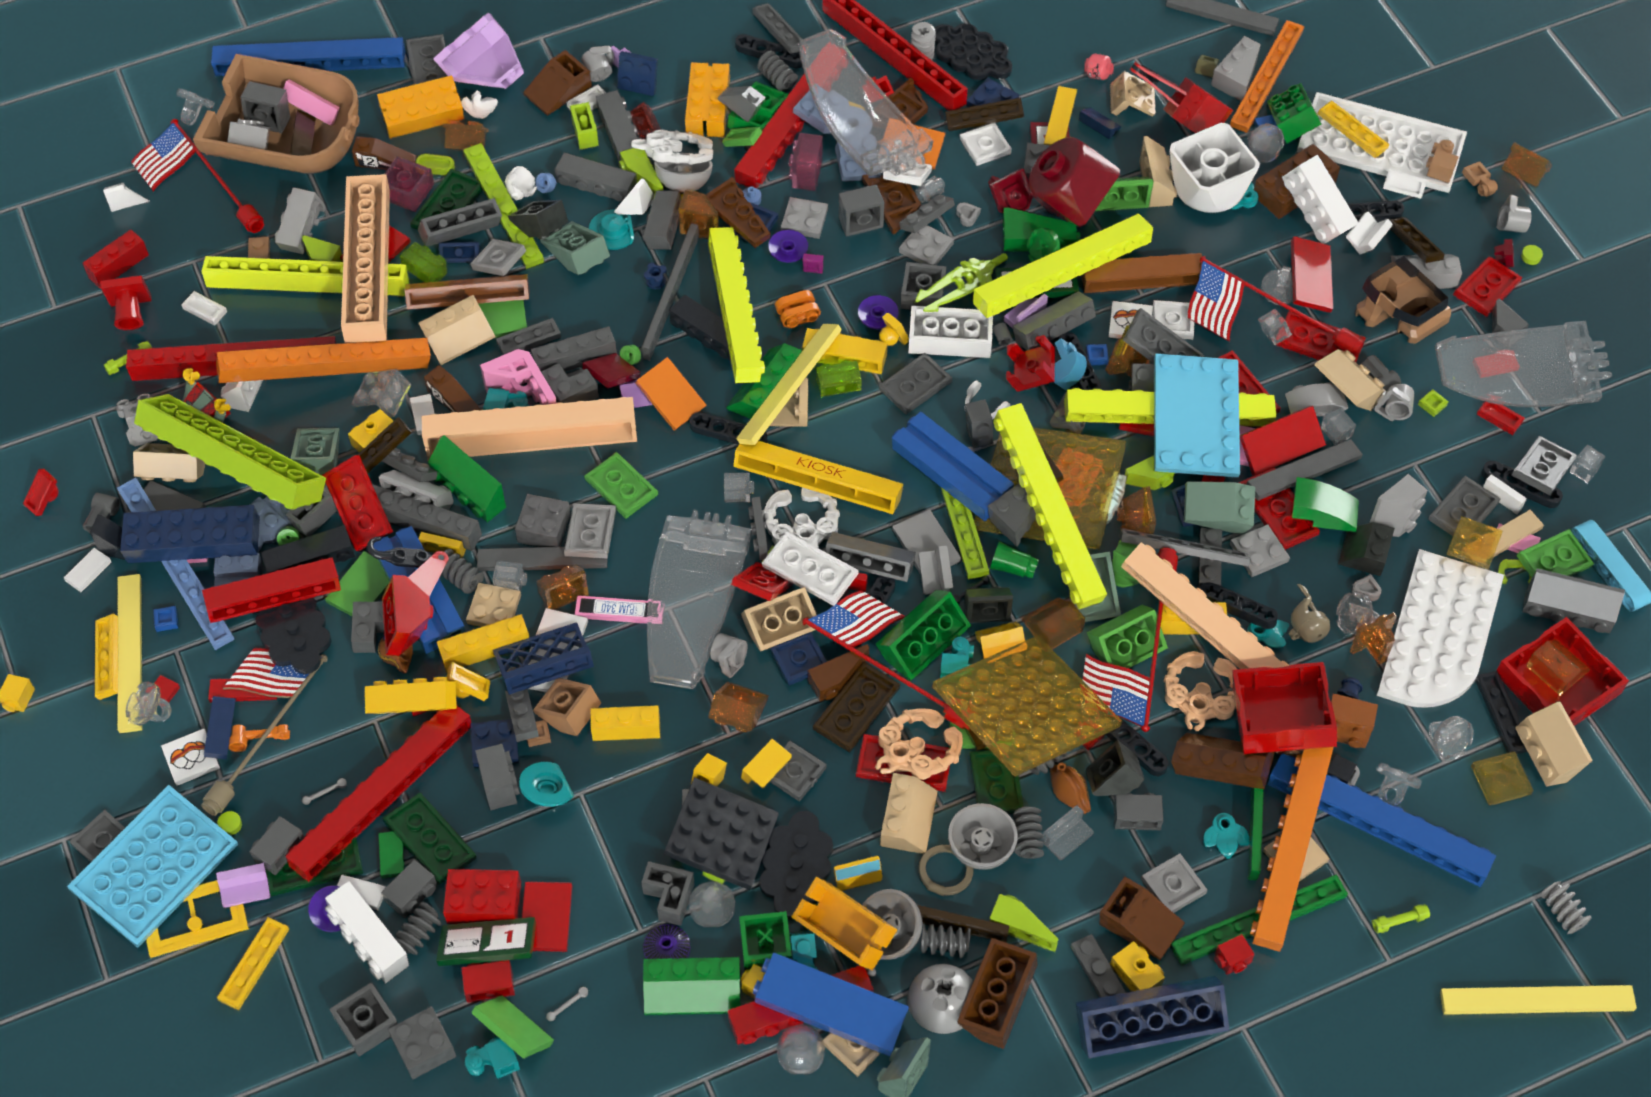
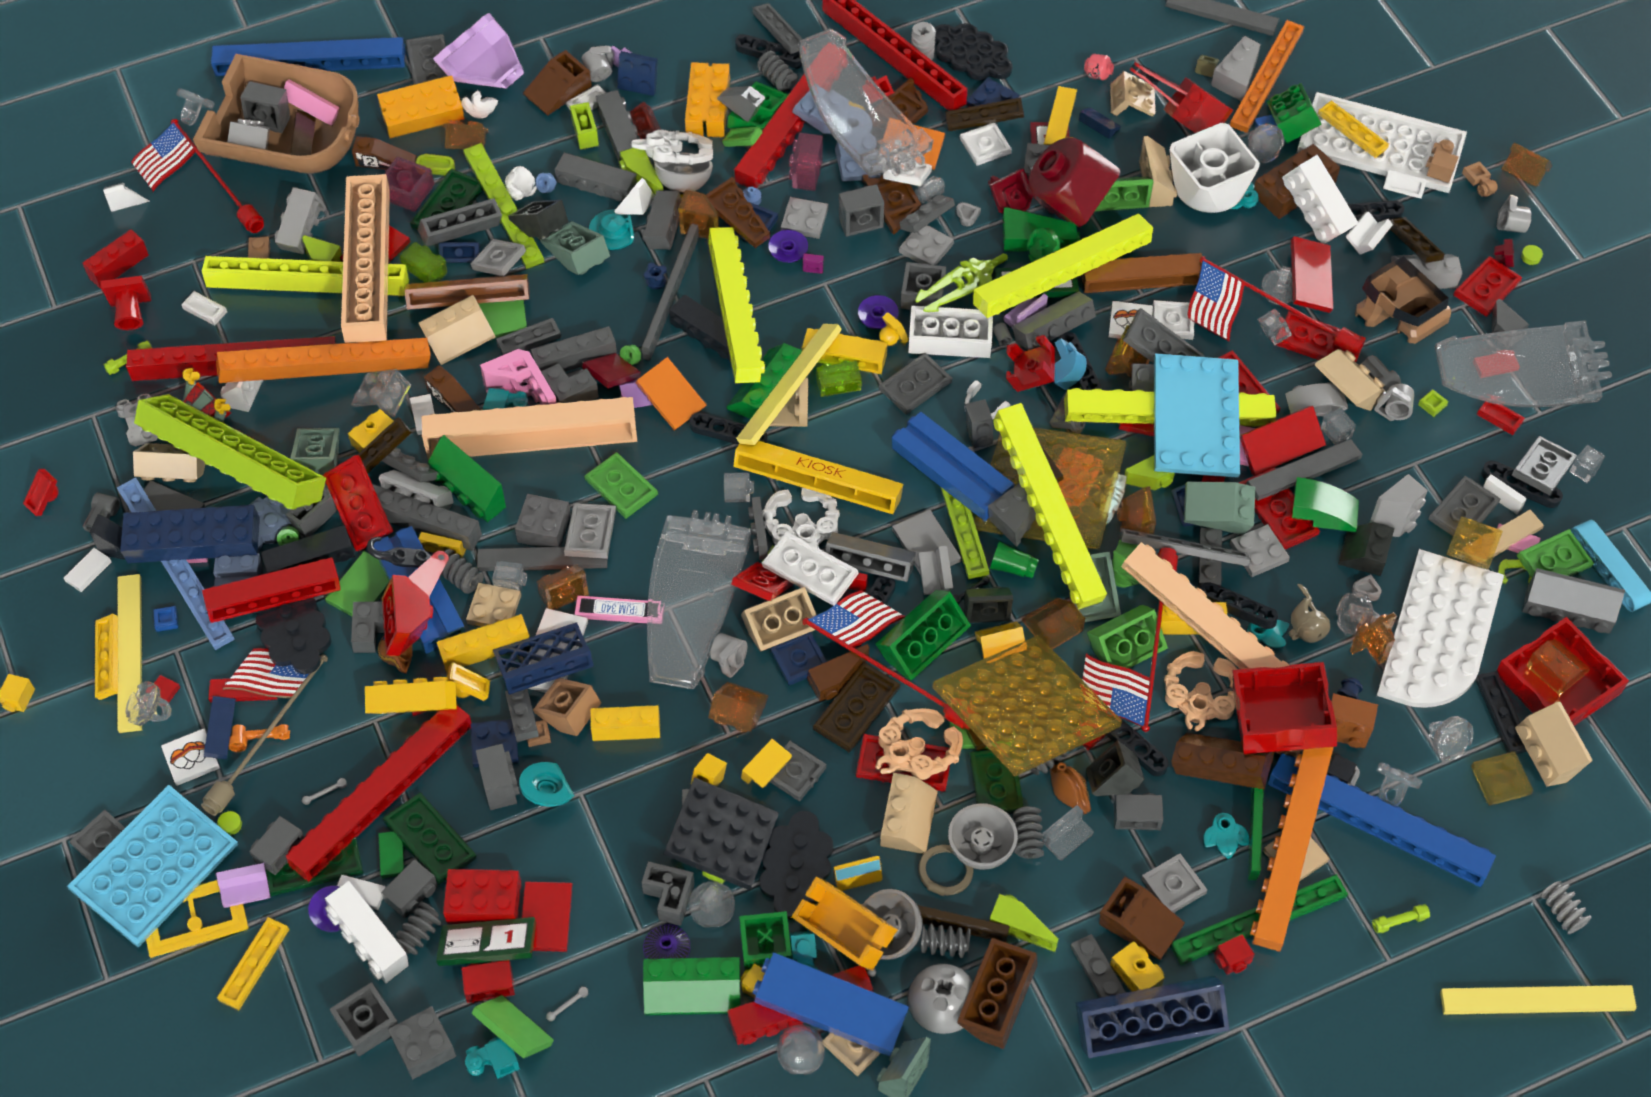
orange brick [774,290,821,328] -> none
teal brick [940,637,974,685] -> none
blue tile [1086,344,1109,365] -> none

